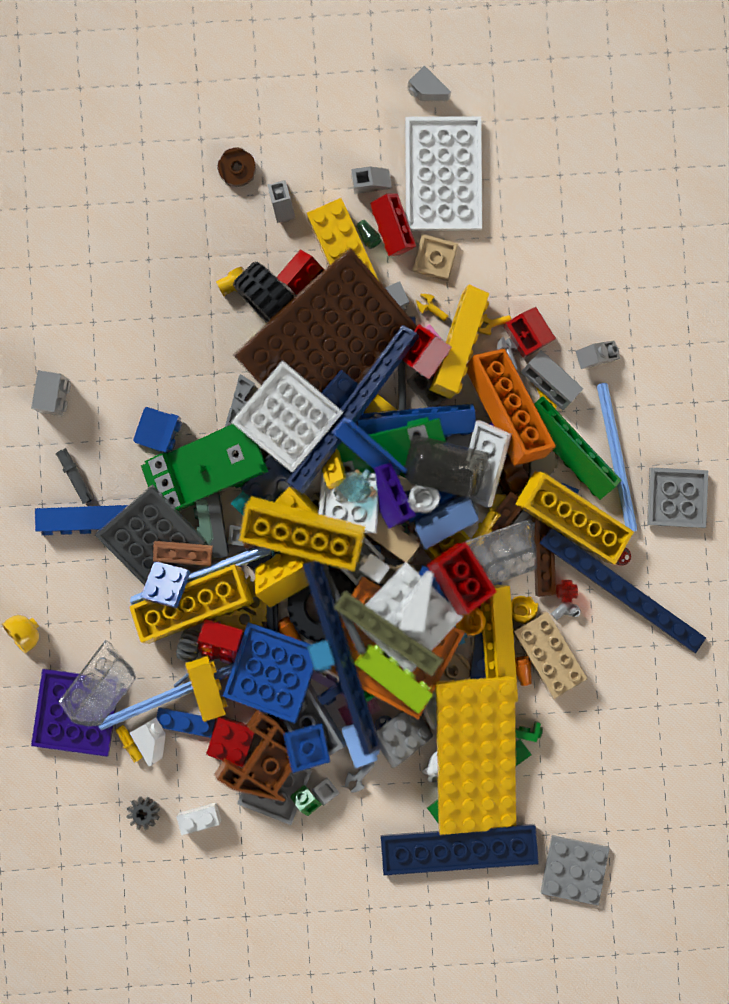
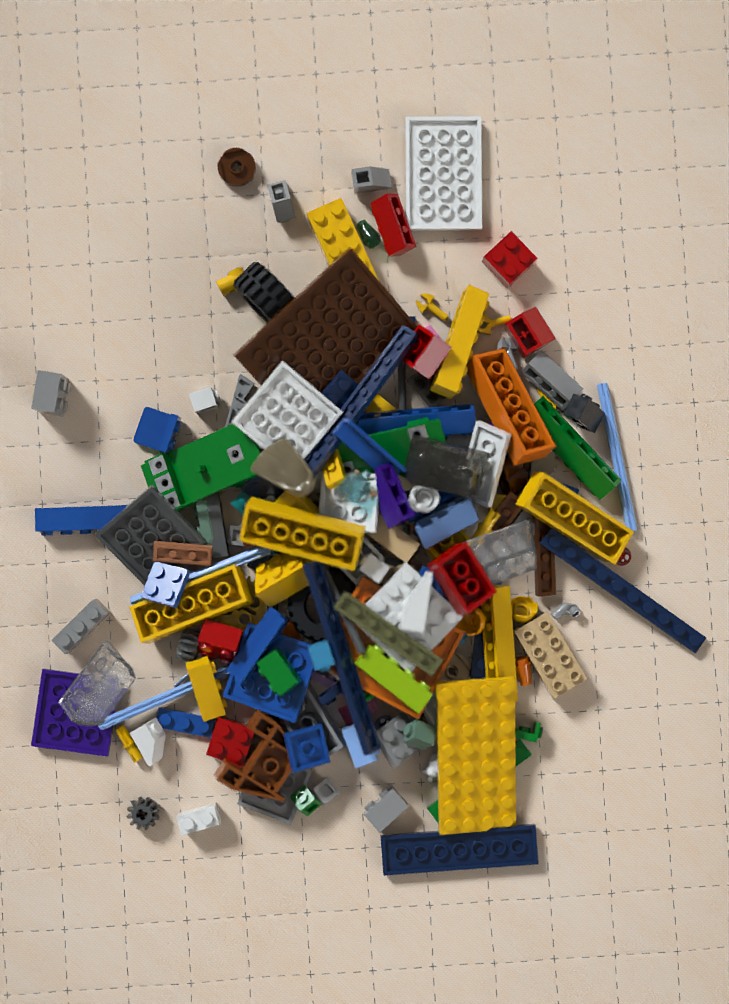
yellow cylinder [2,615,39,653] -> none
dark grey pin [55,448,94,504] -> none
red slope [277,249,325,297] -> none
light grey bar [345,762,375,793] -> none
light grey brick [385,281,409,311] -> none
light grey slope [408,65,451,101] -> none
tan tile [412,234,458,281] -> none
light grey plate [541,835,610,906] -> none
clear red gear [556,580,578,603] -> none
light grey slope [575,340,620,369] -> none
light grey plate [647,467,708,528] -> none
none -> light grey brick [51,599,111,654]
none -> white brick [189,387,220,414]
none -> blue panel [227,607,290,685]
none -> dark tan hair [251,438,315,498]
none -> green brick [257,649,302,696]
none -> light grey brick [364,786,409,833]
none -> sand green brick [403,720,436,750]
none -> red brick [482,231,538,289]
none -> black brick [564,394,605,433]

